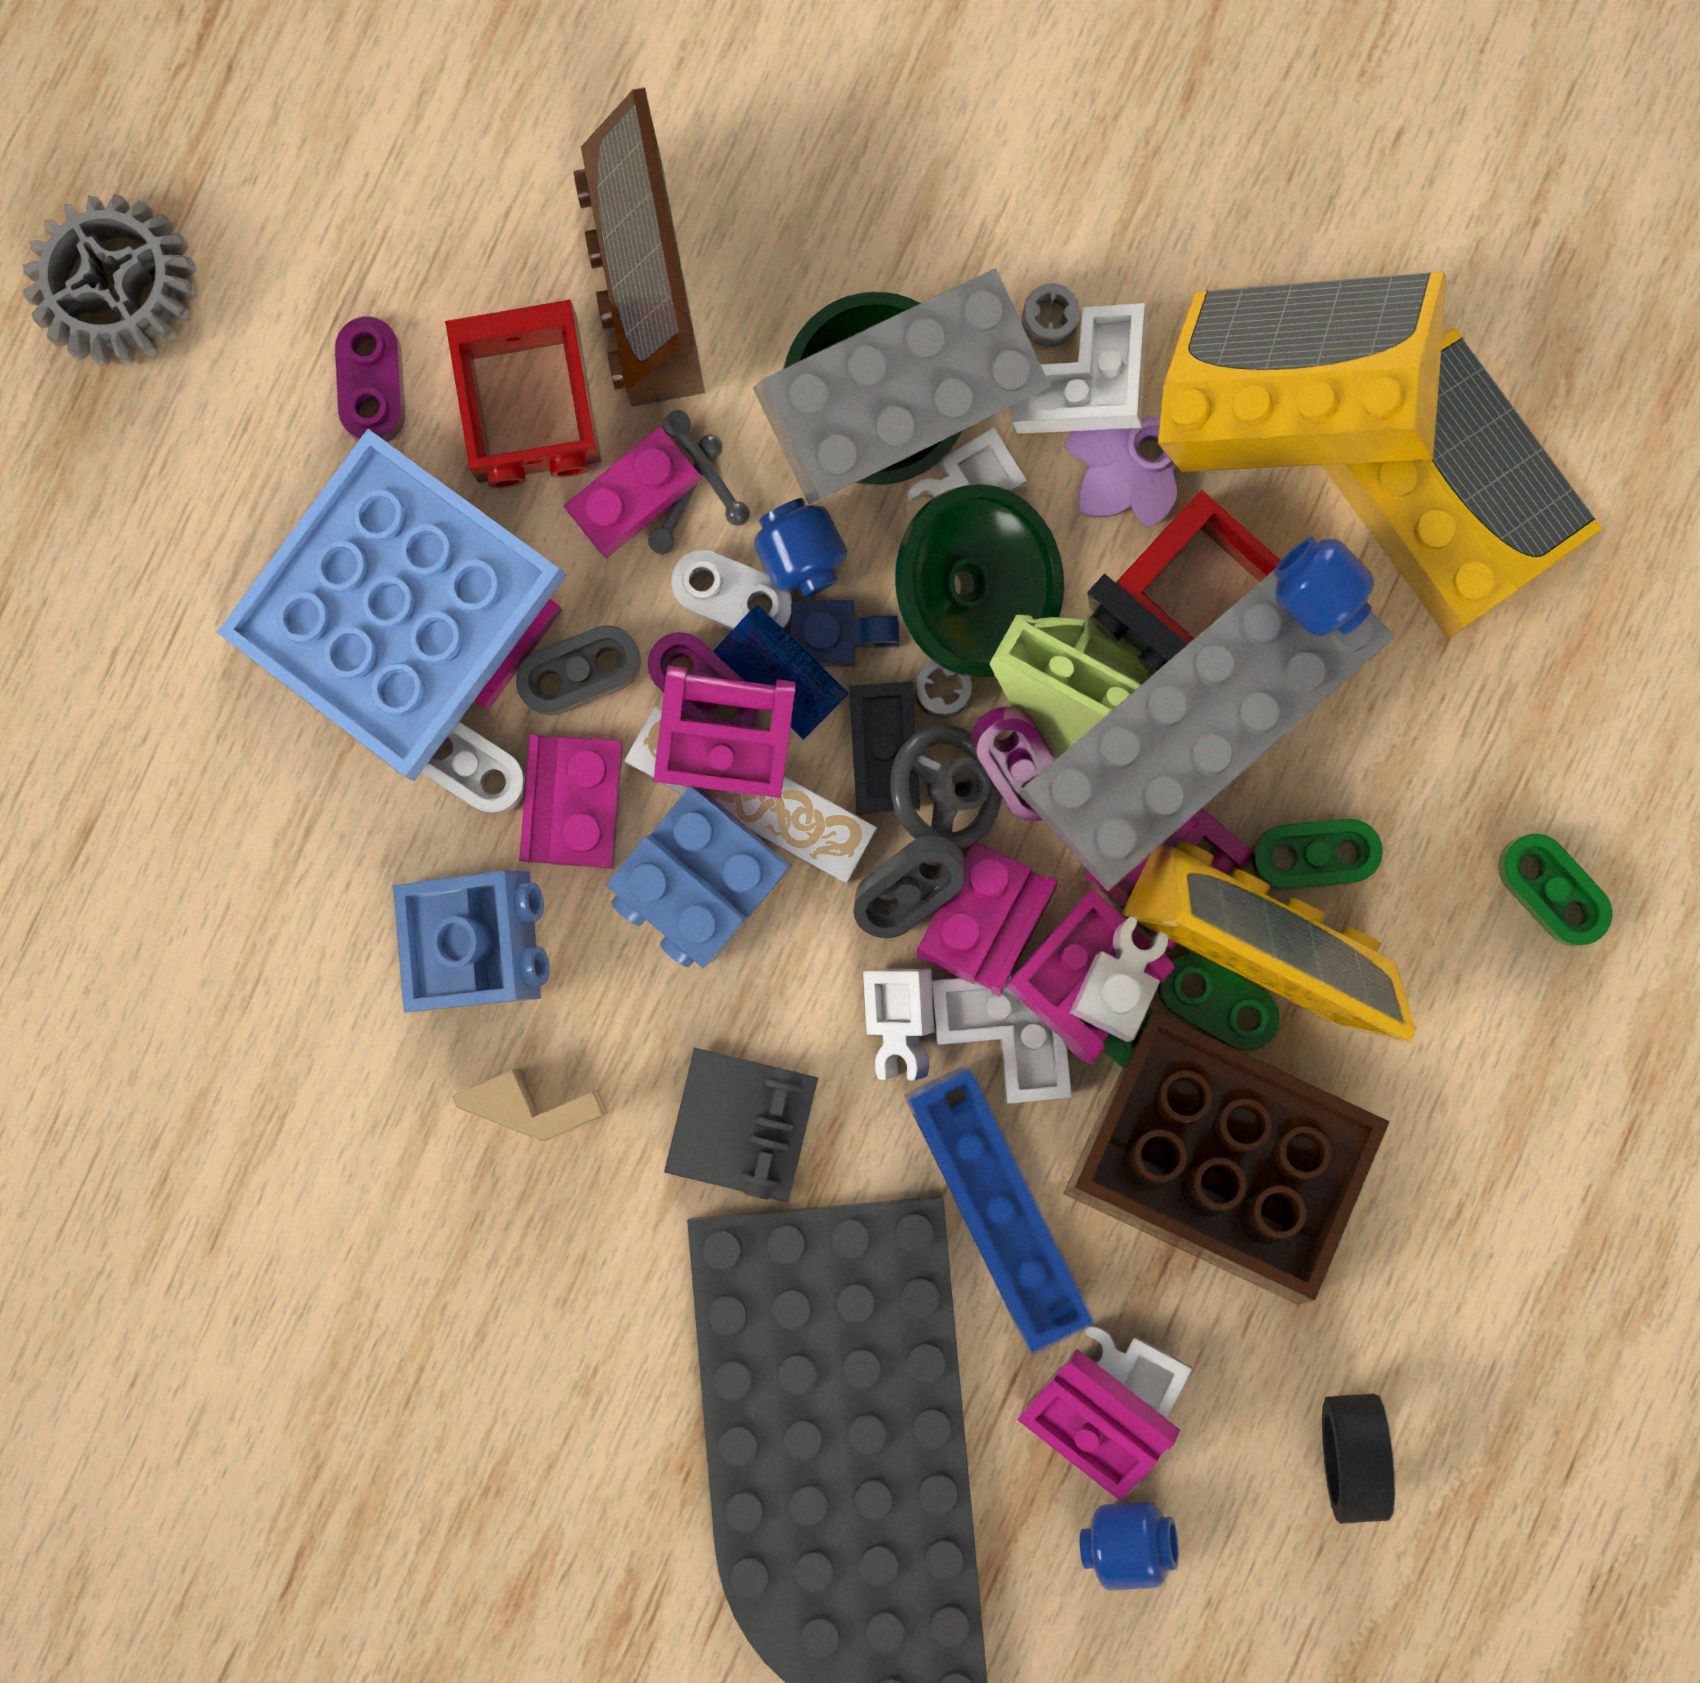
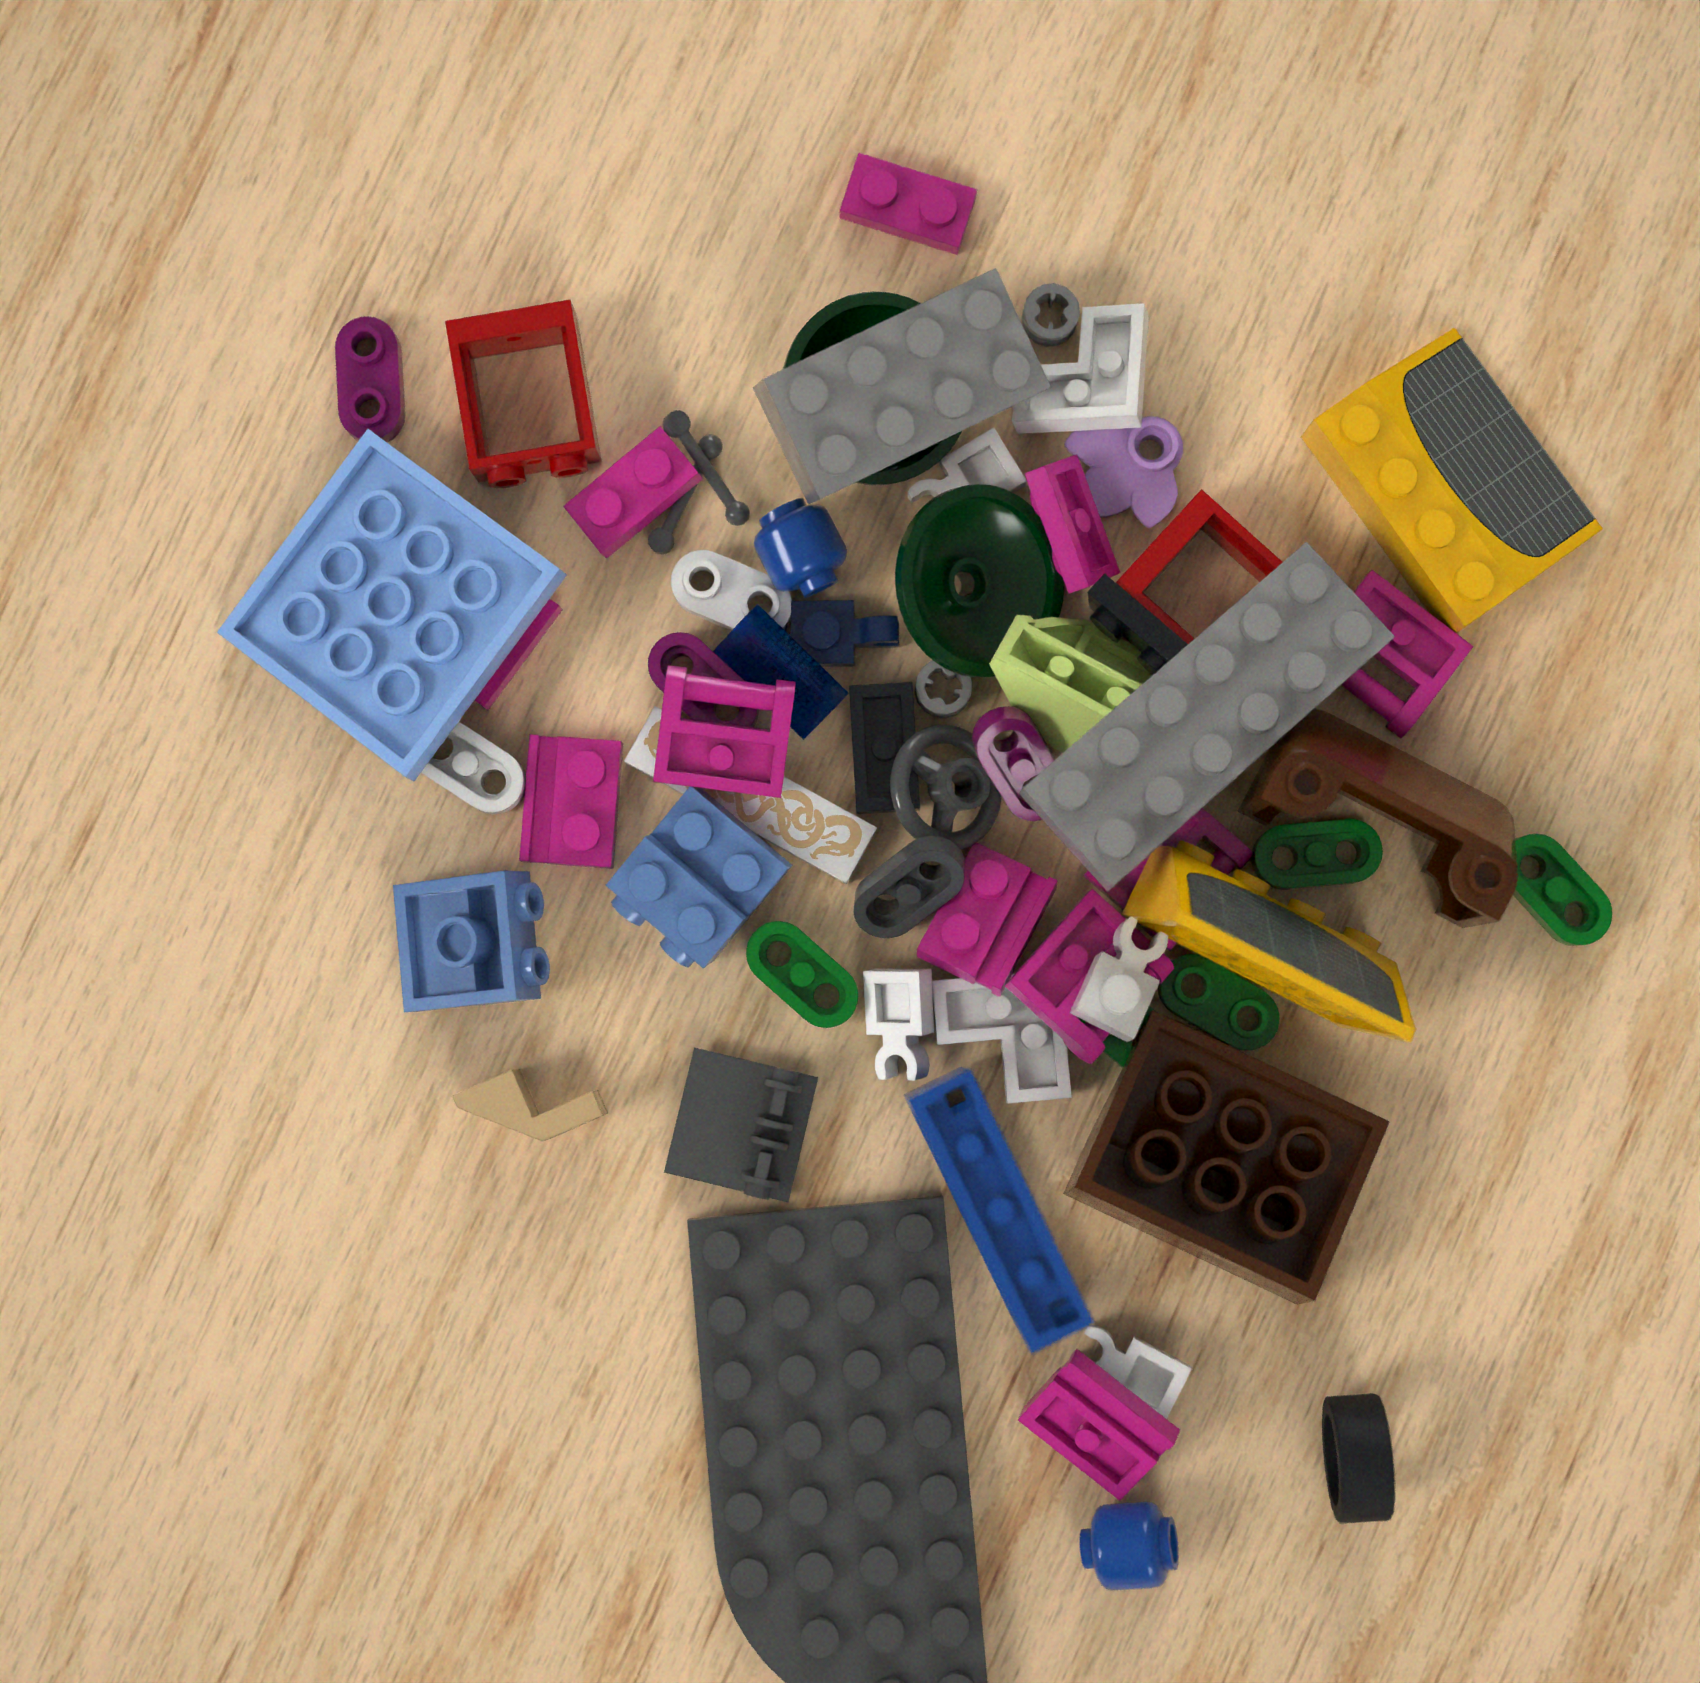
light grey gear [22,194,198,367] -> none
dark grey plate [516,625,641,715] -> none
slope [573,87,705,407] -> none
yellow slope [1158,271,1447,472] -> none
blue head [1274,537,1374,636] -> none
none -> green plate [746,921,858,1028]
none -> dark pink plate [839,152,977,255]
none -> dark pink plate [1024,454,1120,594]
none -> reddish brown windscreen [1238,709,1518,928]
none -> dark pink plate [1341,570,1474,738]

